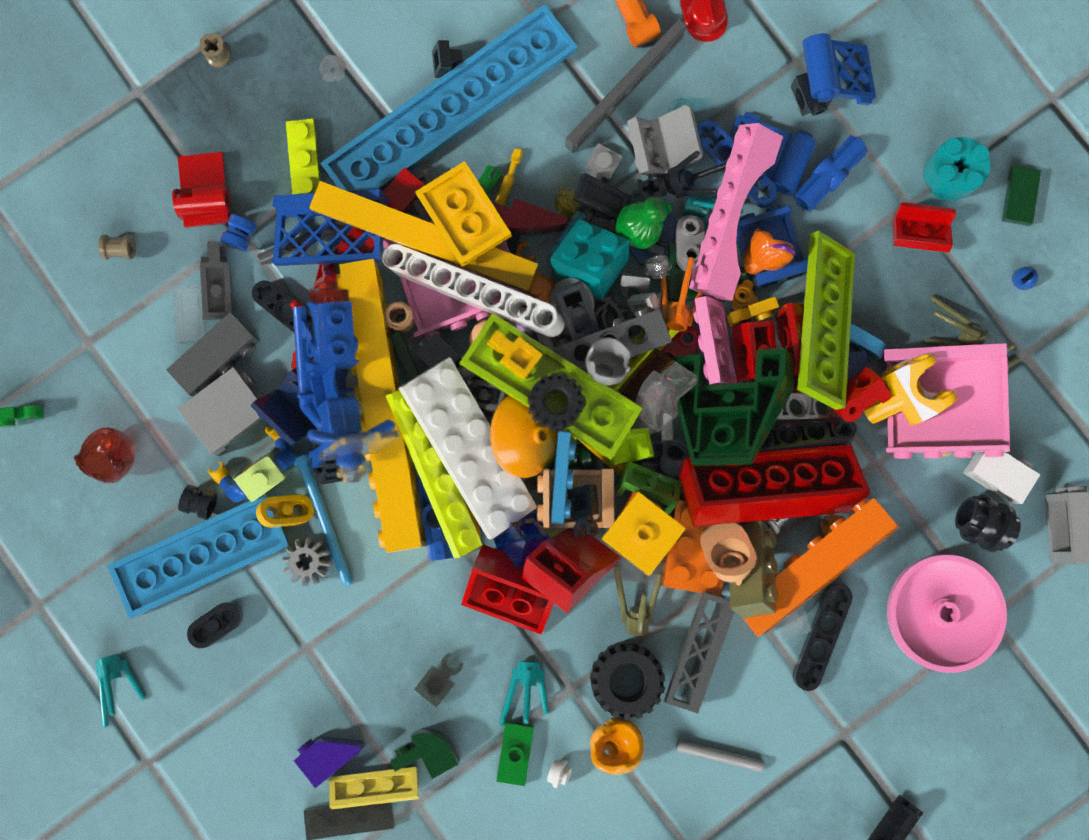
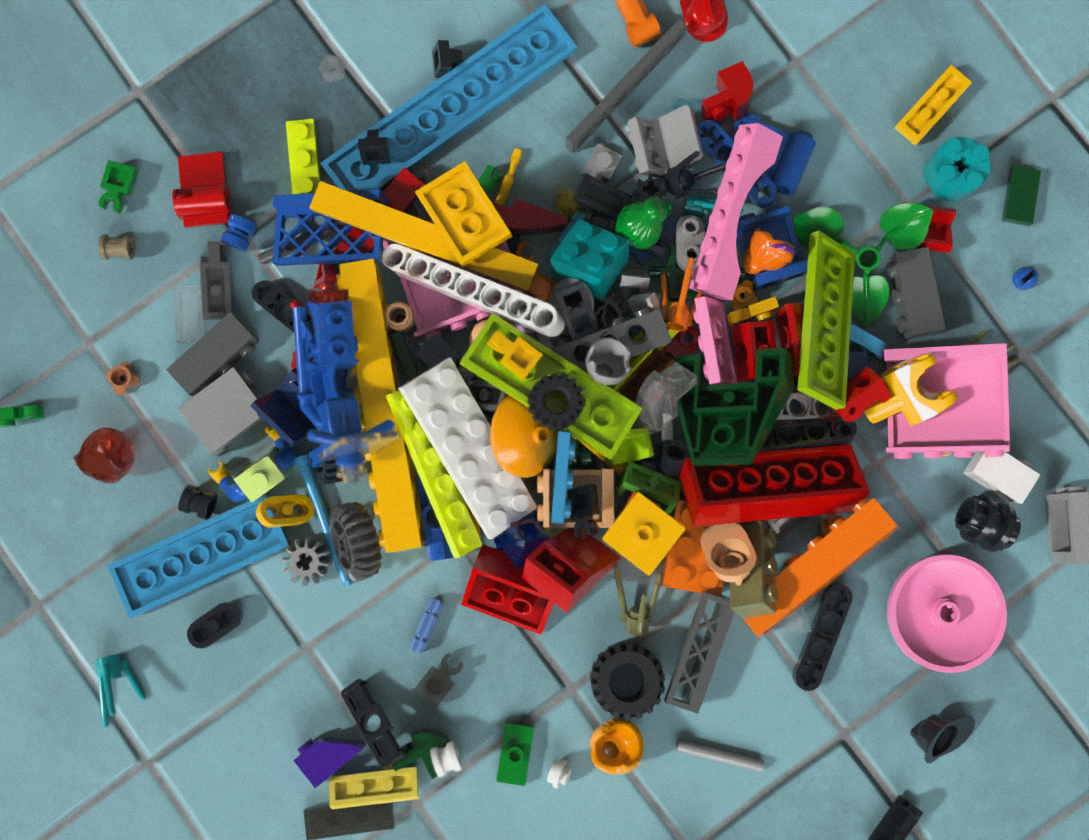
dark tan bush [199,33,231,68] -> none
teal plant [499,661,549,726] -> none
clear plate [644,255,672,279] -> none
black brick [790,72,832,116] -> none
blue piece [793,135,868,212] -> none
blue piece [802,33,876,105] -> none
olive plant [925,296,989,347] -> none
none -> green plate [99,160,138,214]
none -> nougat plate [106,361,140,395]
none -> dark grey gear [329,502,382,581]
none -> black piece [341,679,407,769]
none -> black tile [358,129,391,165]
none -> medium blue axle [409,597,444,653]
none -> white wheel [430,741,463,778]
none -> red brick [701,61,753,121]
none -> green plant [794,203,933,326]
none -> dark grey brick [886,247,946,340]
none -> yellow plate [894,65,972,145]
none -> black piece [910,714,975,763]

